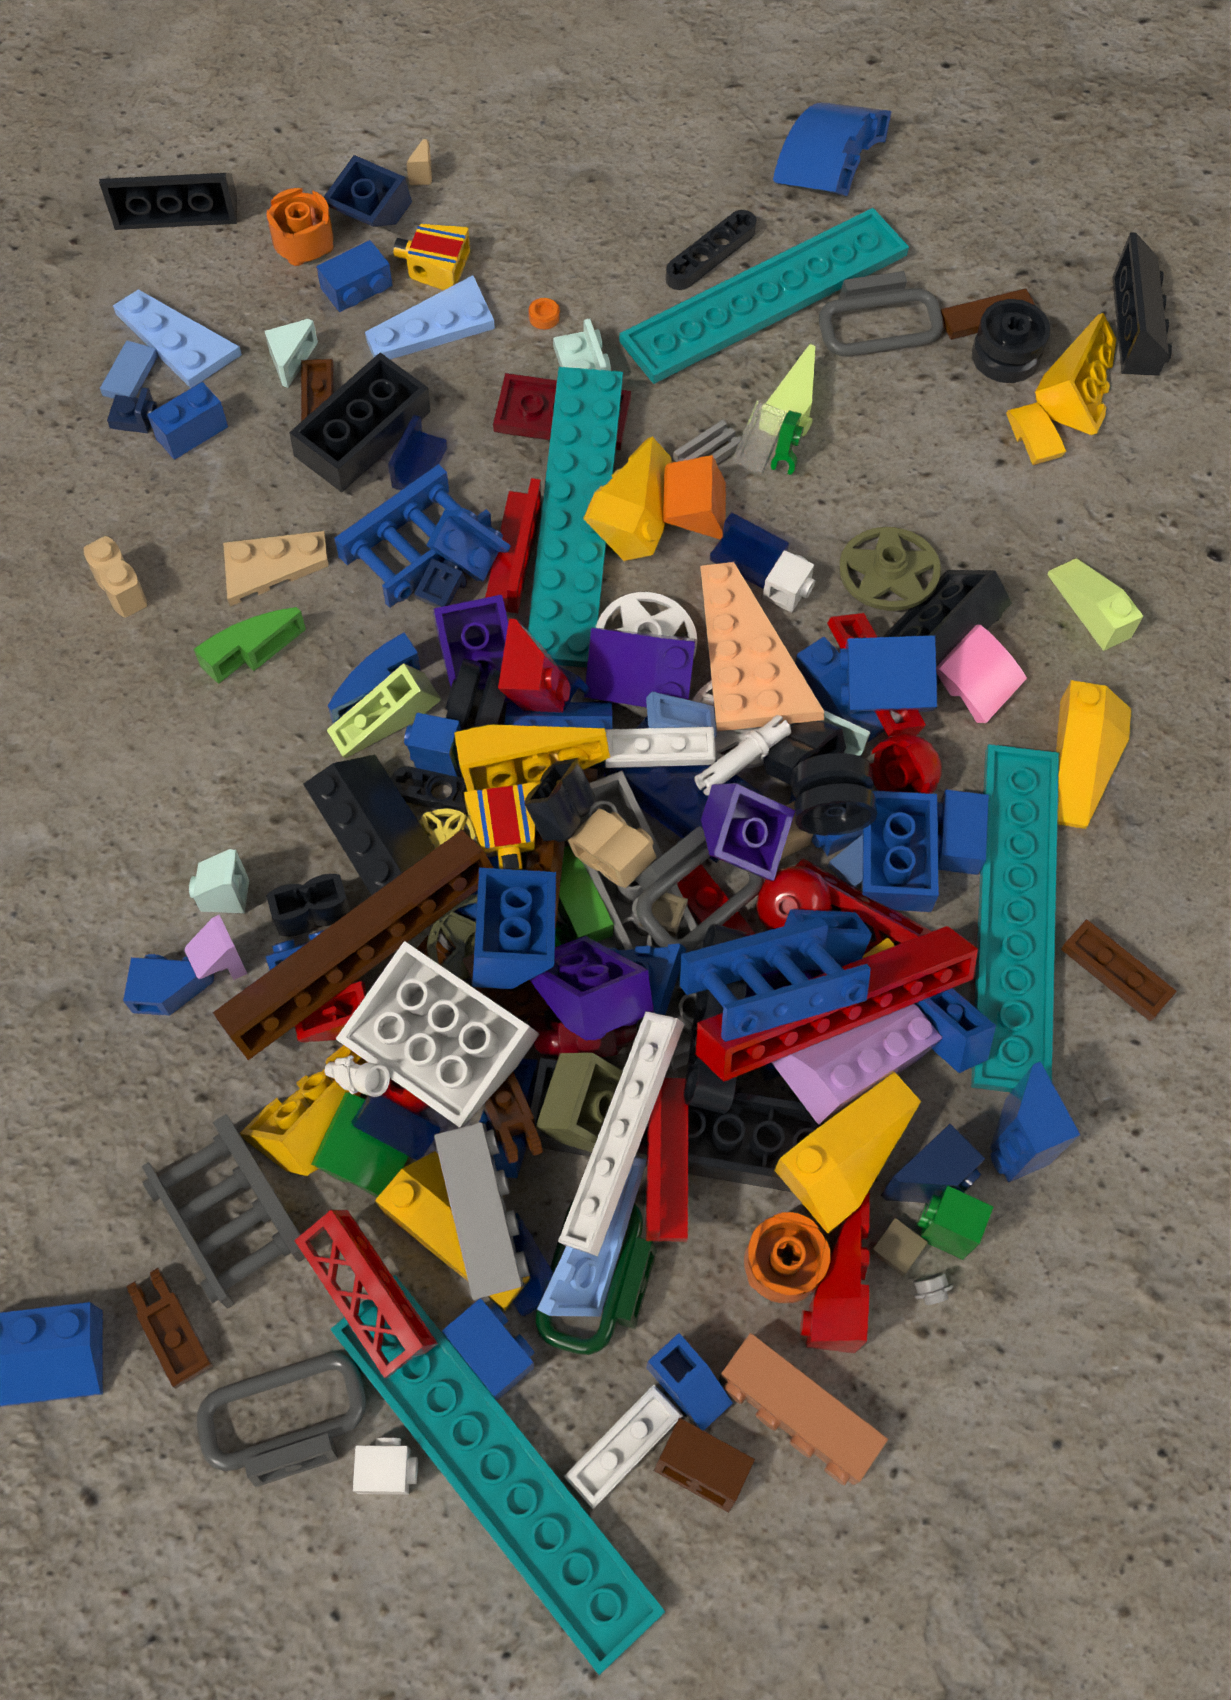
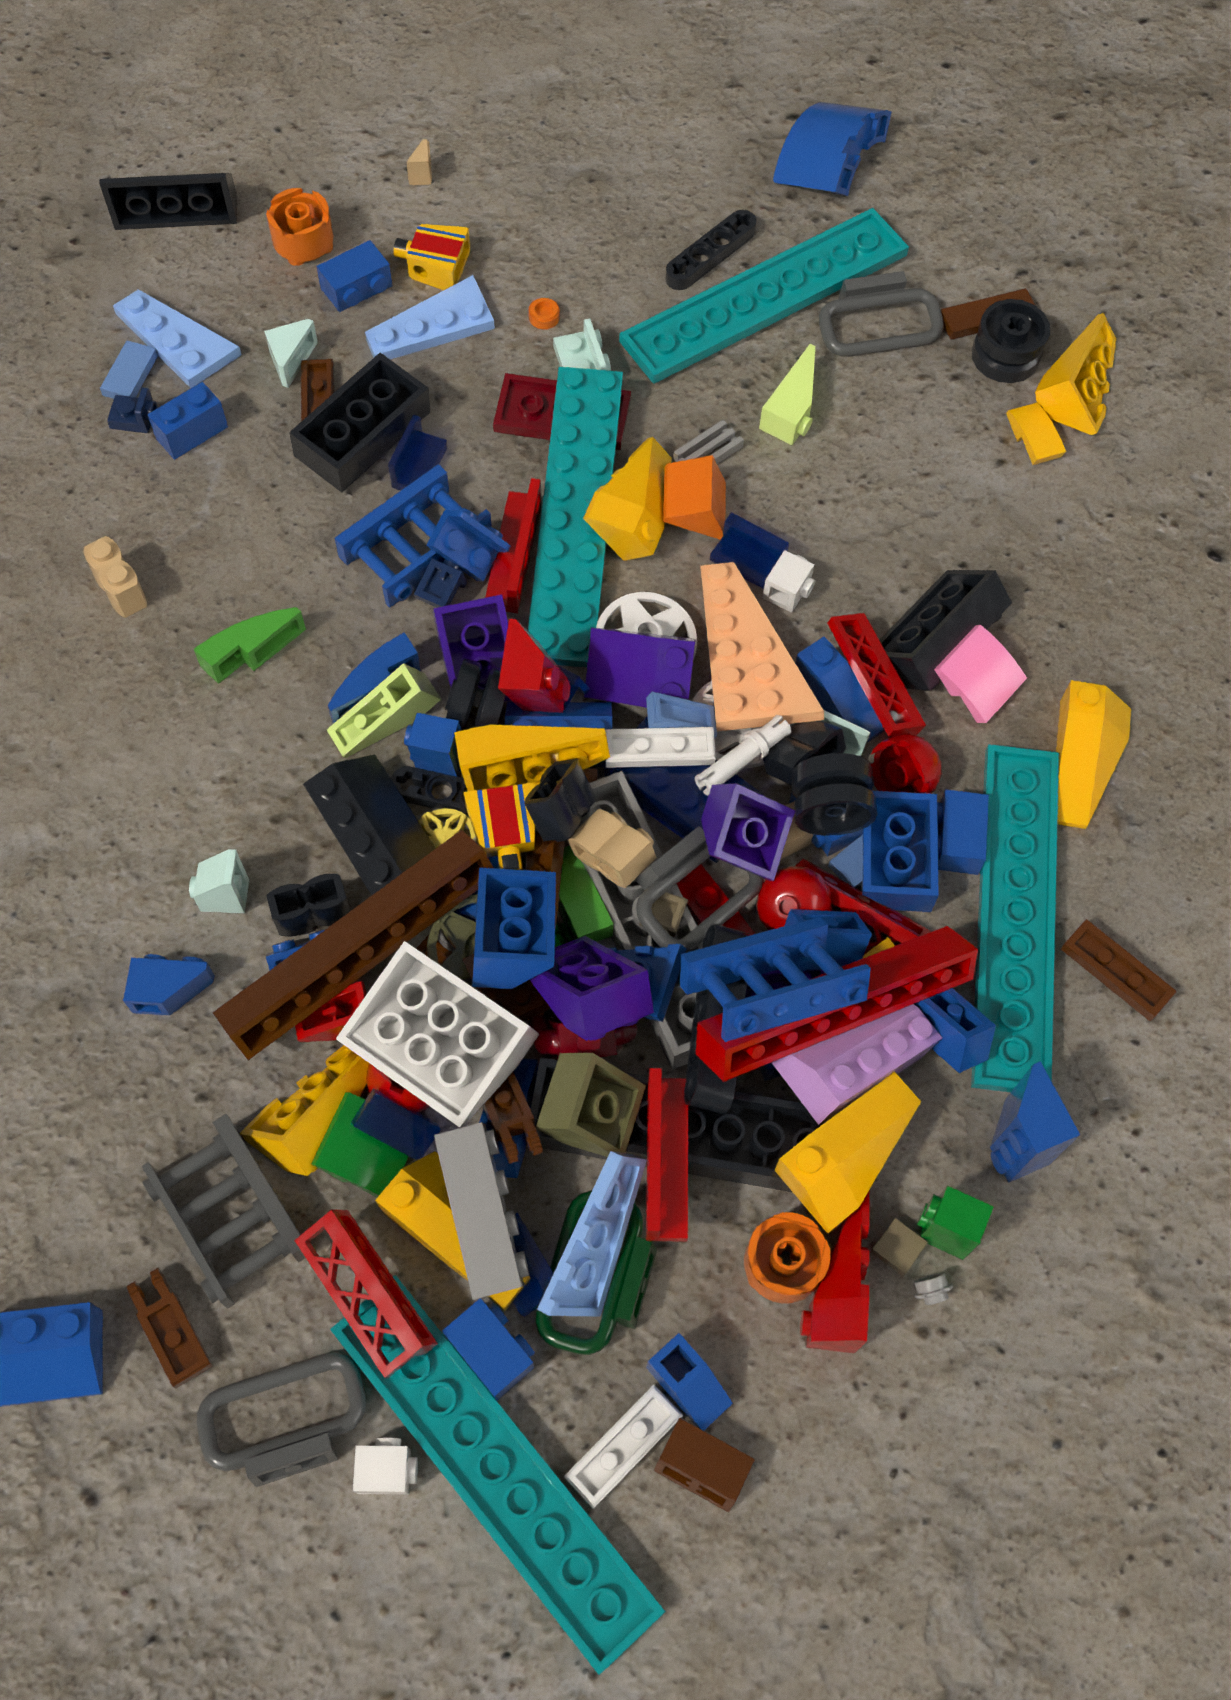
lavender slope [185,915,247,980] -> none
tan wing [223,531,329,607] -> none
dark blue slope [324,155,412,227] -> none
white piece [325,1055,390,1097] -> none
white tile [558,1012,685,1257] -> none
nougat brick [718,1333,888,1486] -> none
clear tile [731,400,787,475] -> none
green plate [771,410,804,475] -> none
olive wheel [839,527,941,611] -> none
blue panel [840,635,937,714] -> none
dark blue slope [881,1124,985,1203] -> none
yellowish green slope [1047,558,1143,651] -> none
black slope [1112,232,1172,376] -> none

